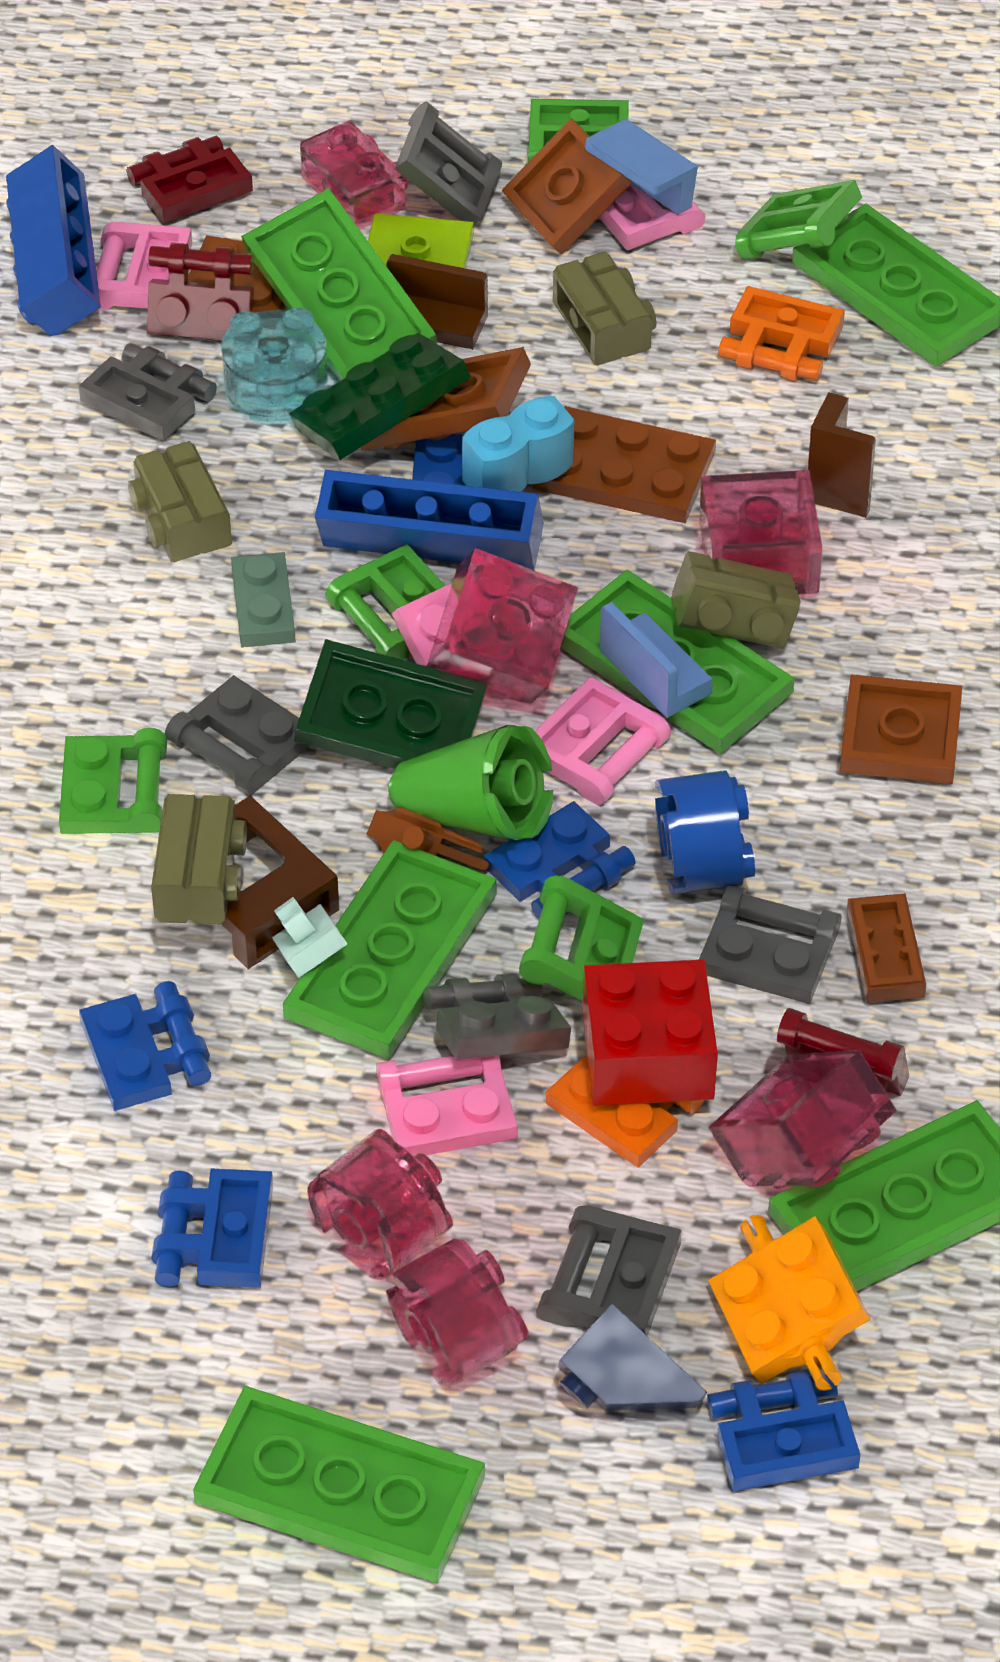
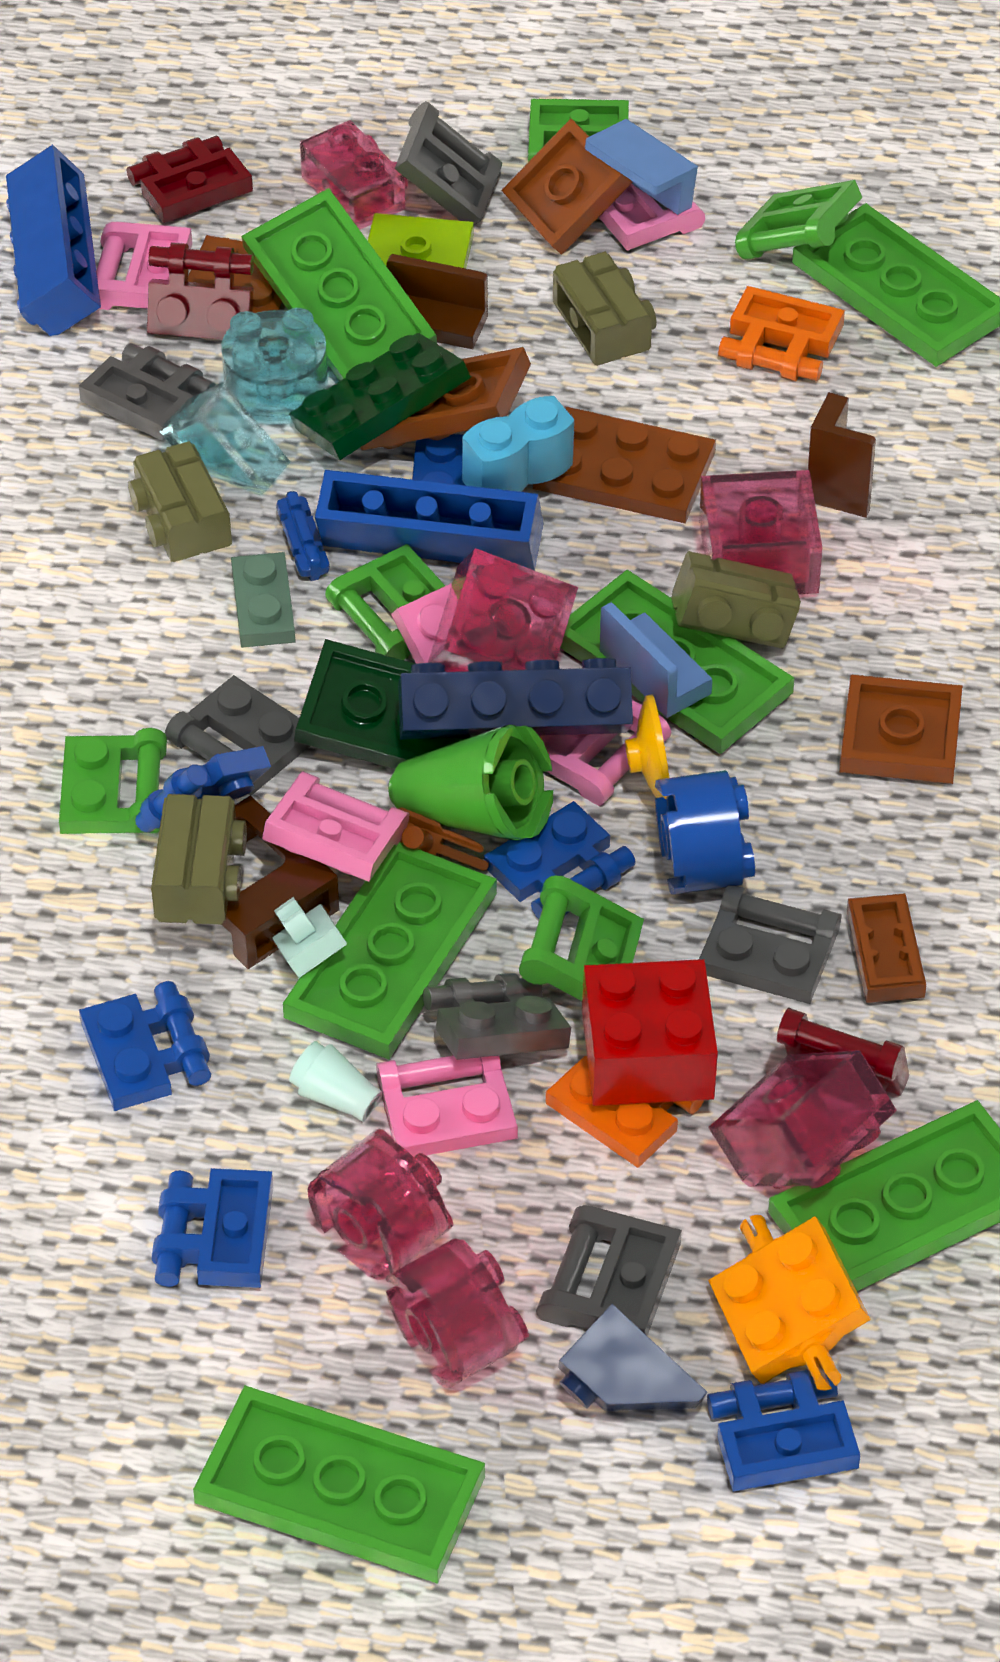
none -> blue plate [135,746,271,833]
none -> clear light blue slope [159,382,291,495]
none -> bright pink plate [262,771,410,882]
none -> blue axle [276,491,330,581]
none -> light aqua cone [289,1041,383,1122]
none -> dark blue brick [398,658,633,740]
none -> yellow dish [625,694,669,799]

